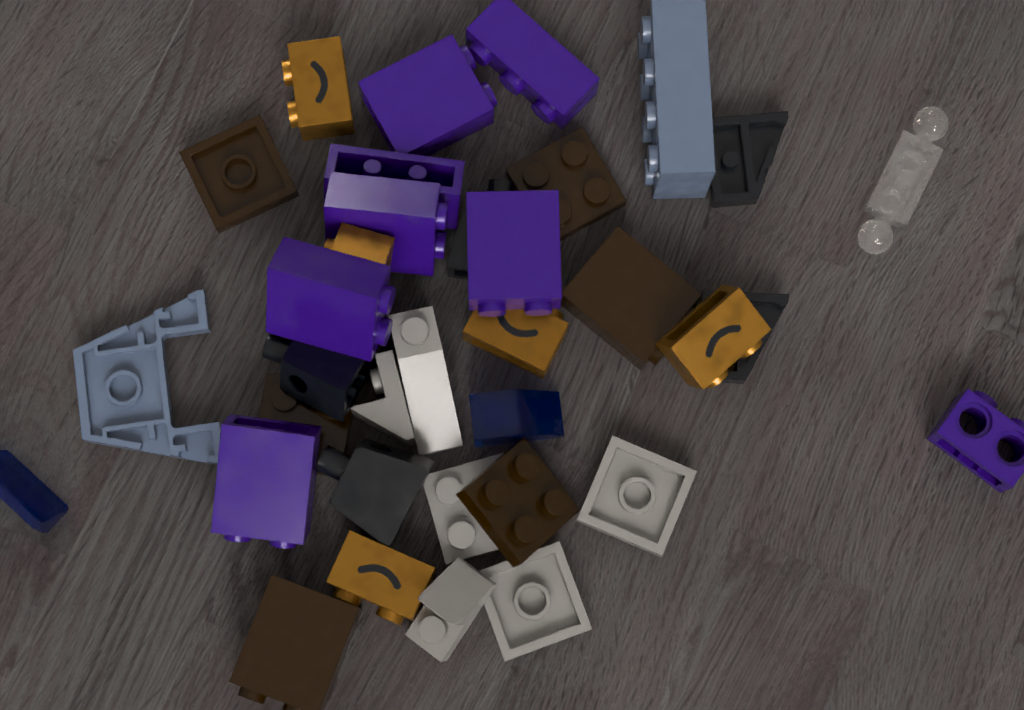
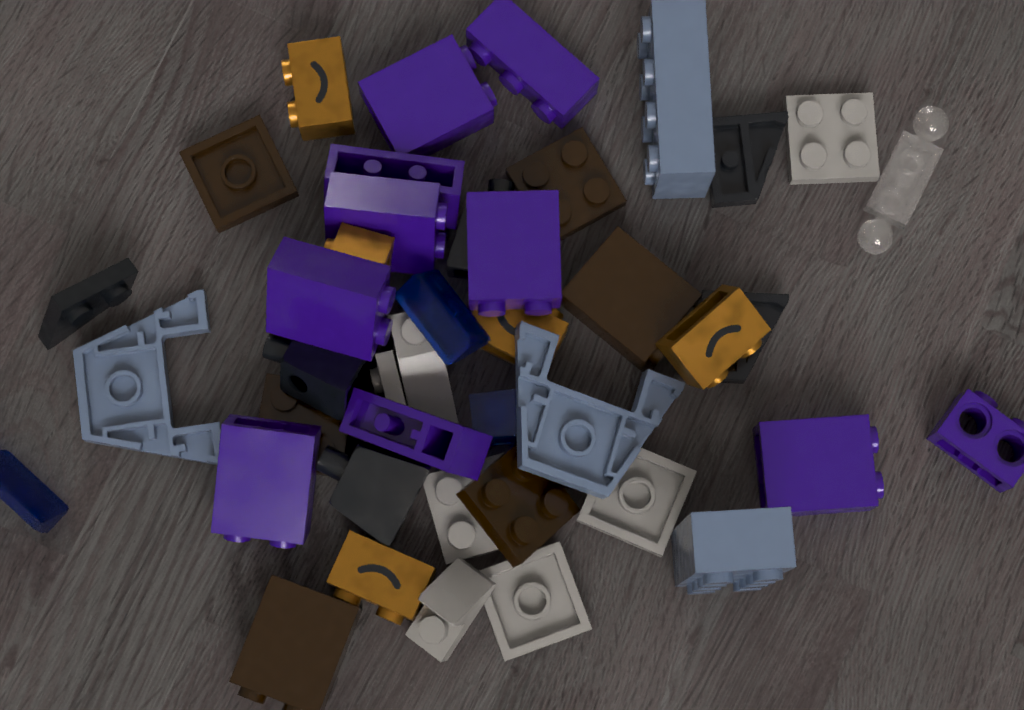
none -> black wing [38,258,139,350]
none -> dark purple slope [339,387,493,481]
none -> clear blue slope [395,269,491,365]
none -> sand blue wing [515,321,685,499]
none -> sand blue brick [671,507,797,595]
none -> dark purple brick [752,414,884,516]
none -> light grey plate [783,92,880,185]

